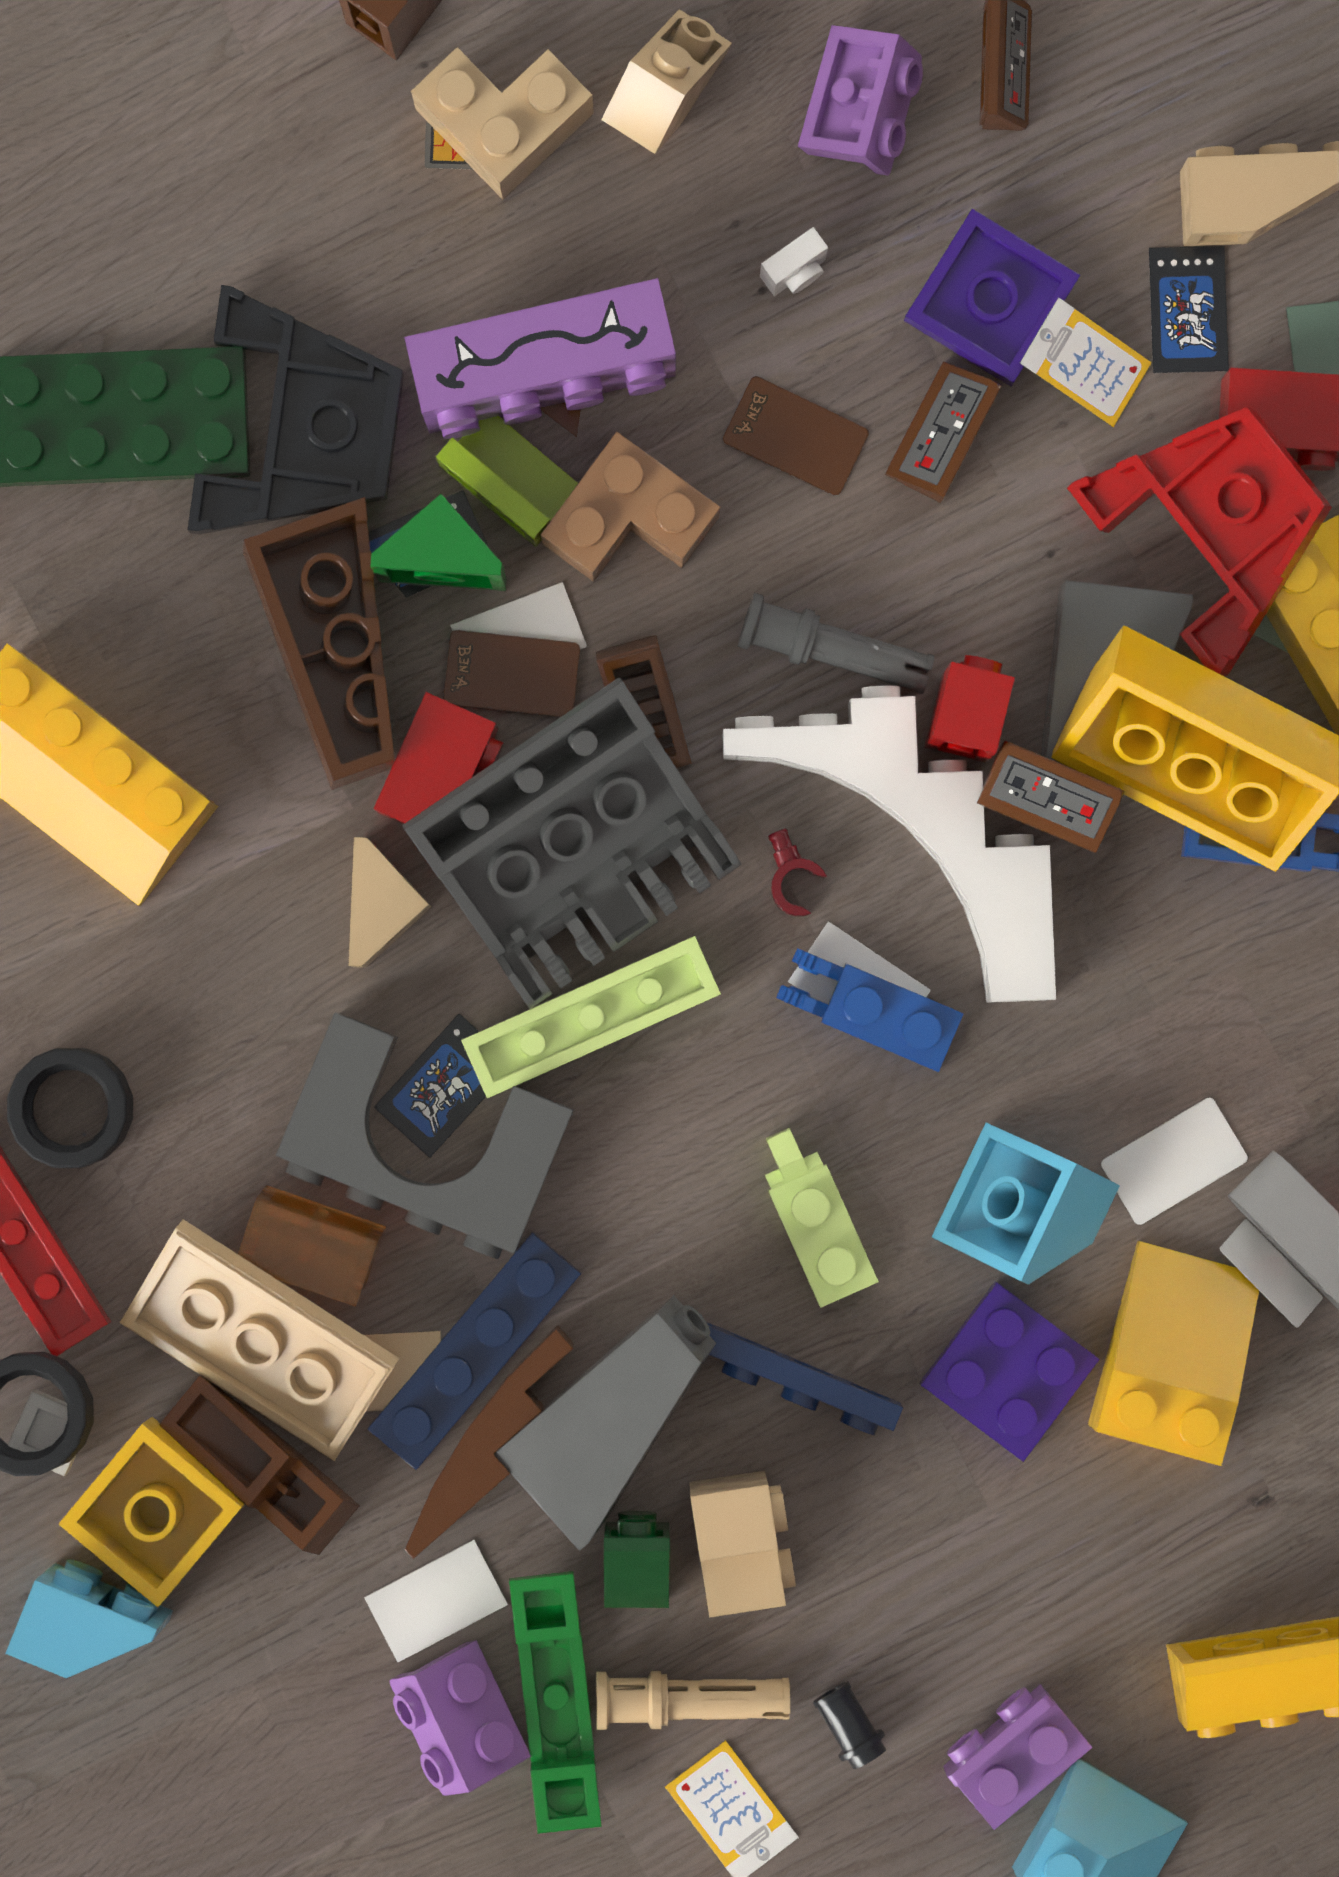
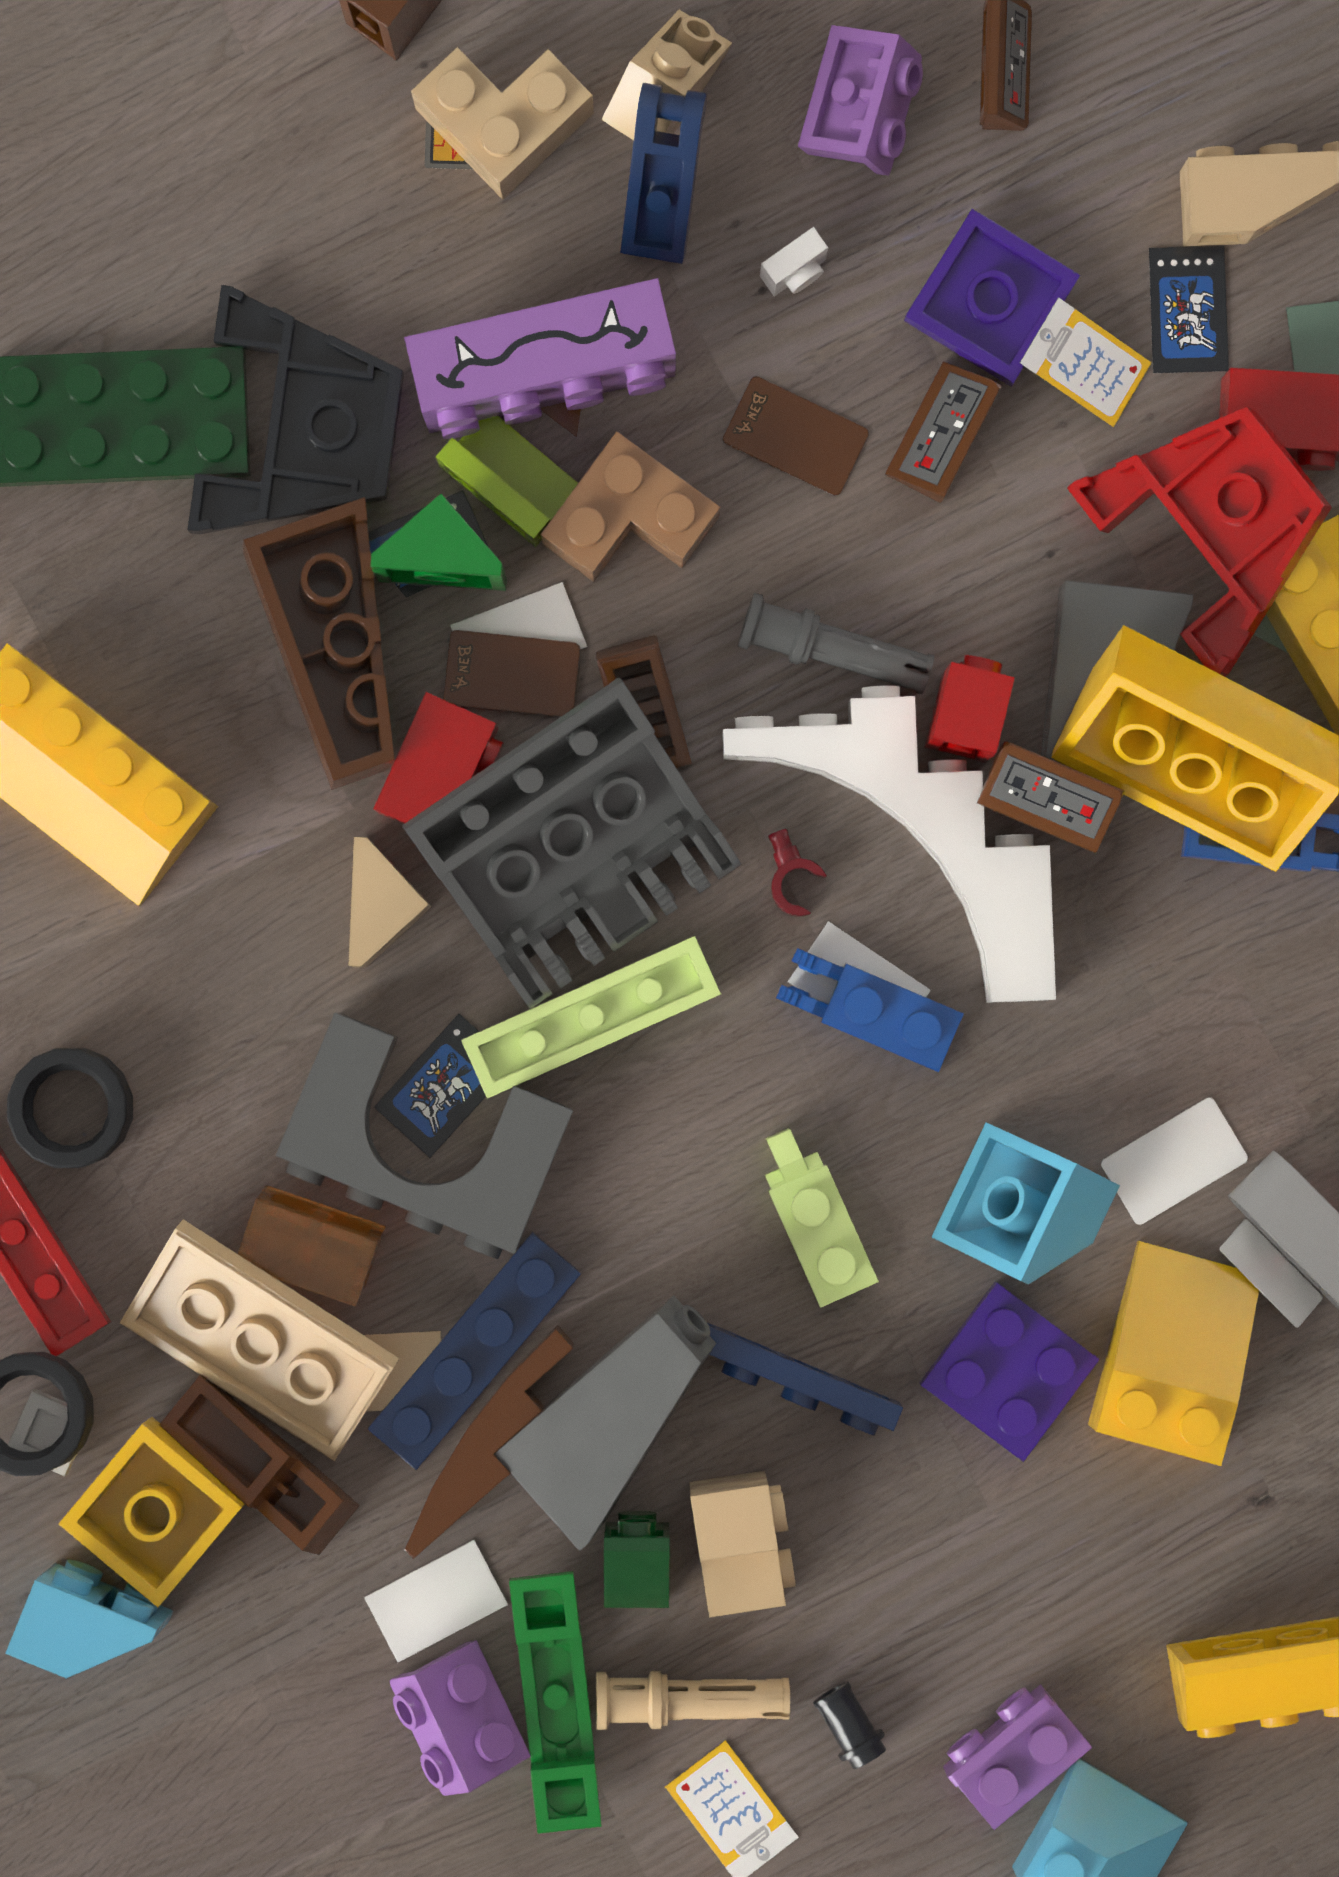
none -> dark blue plate [620,82,707,264]

